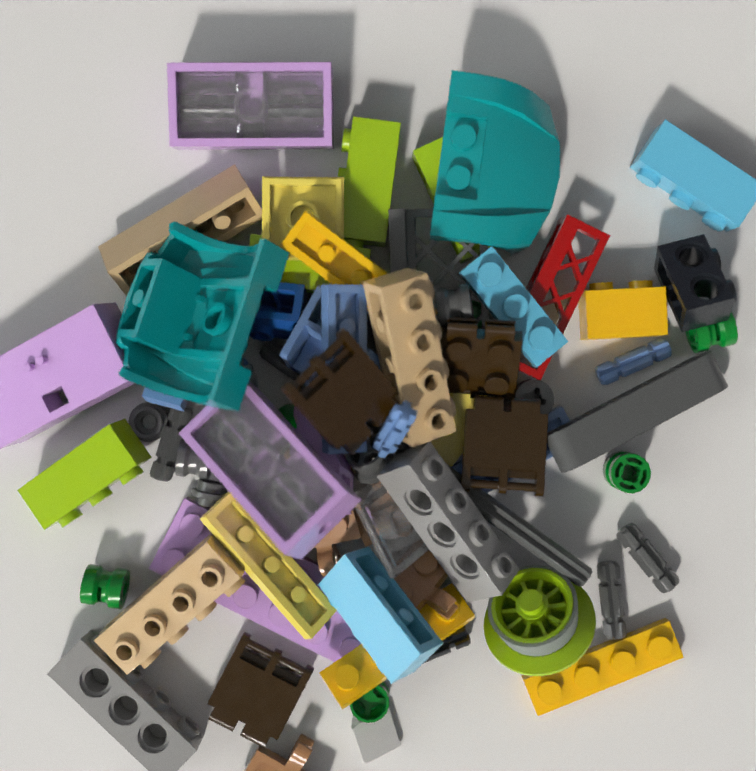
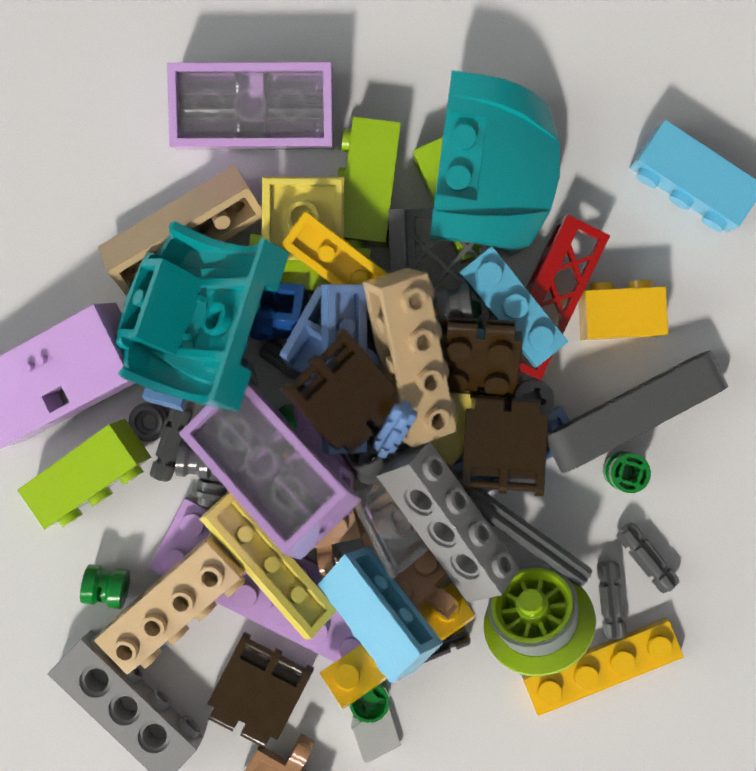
medium blue axle [595,338,672,385] -> none
black brick [654,234,737,332] -> none
green wheel [685,311,738,353] -> none

